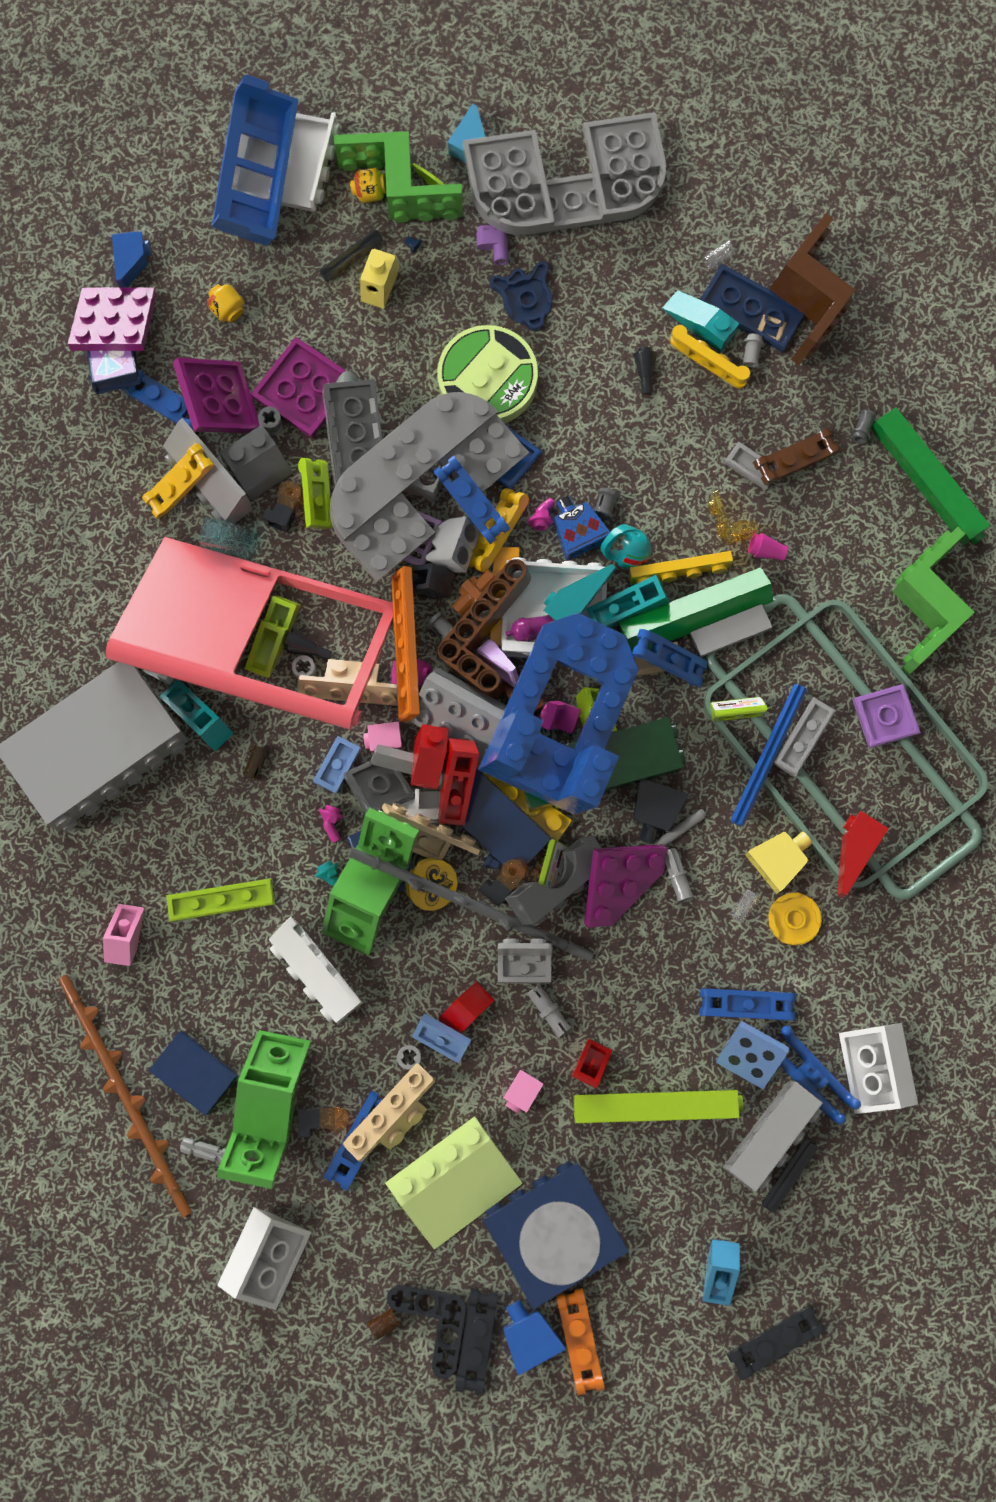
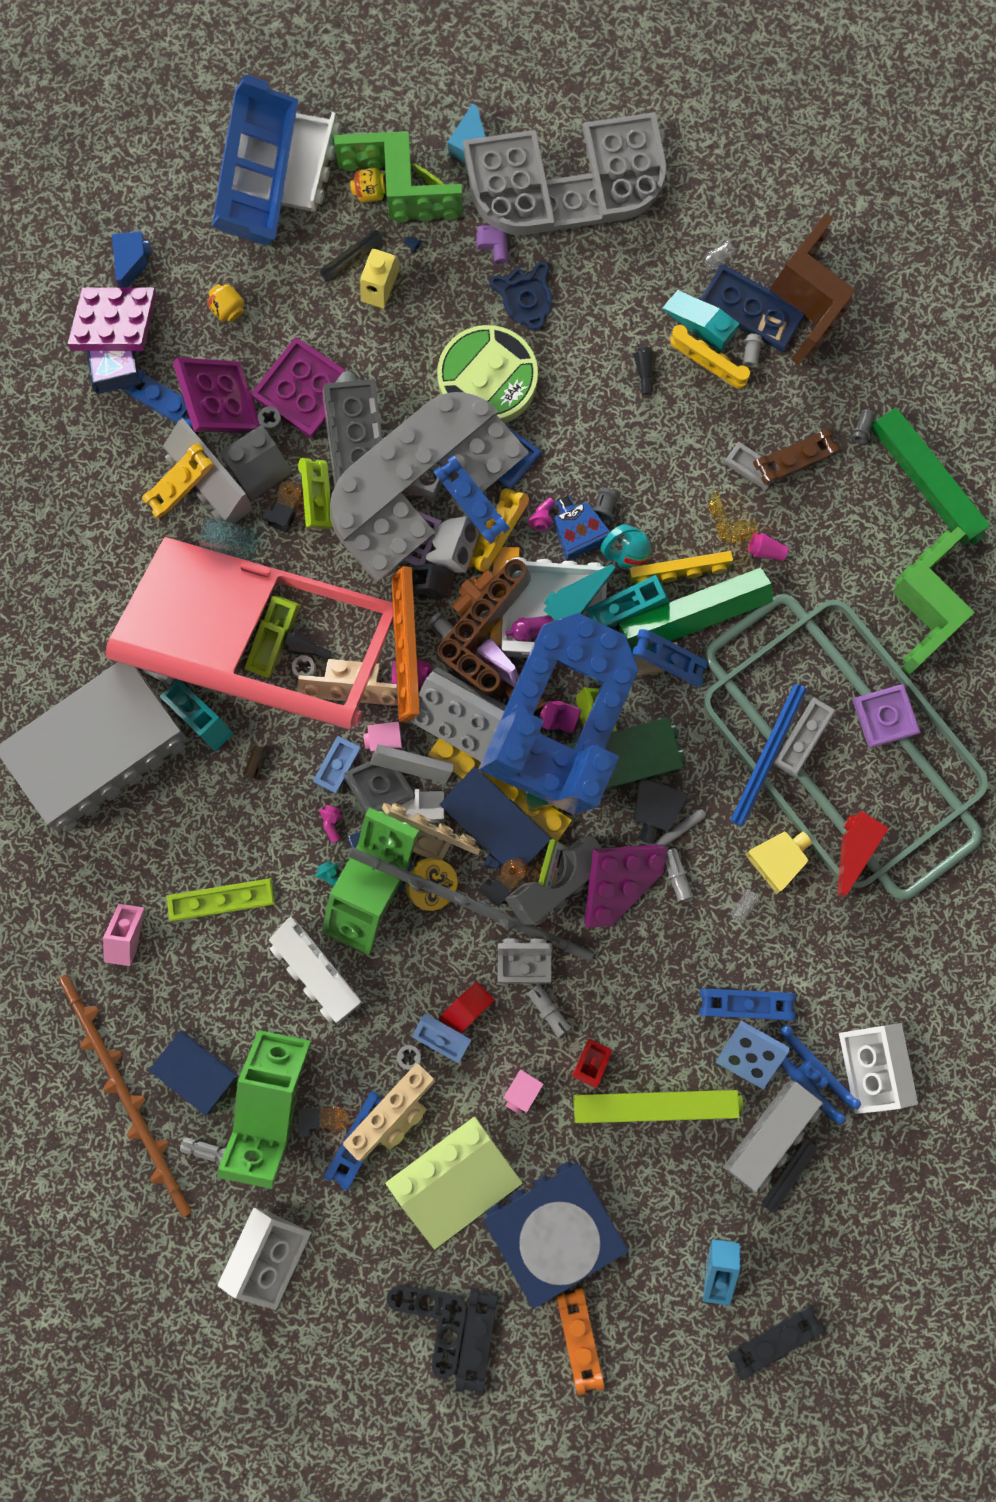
reddish brown piece [367,1308,401,1340] -> none
red slope [411,724,448,790] -> none
red slope [438,738,479,826] -> none
blue torso [504,1300,566,1376] -> none
light grey tile [690,604,772,657] -> none
lime slope [710,697,768,722] -> none
yellow tile [768,892,822,946] -> none

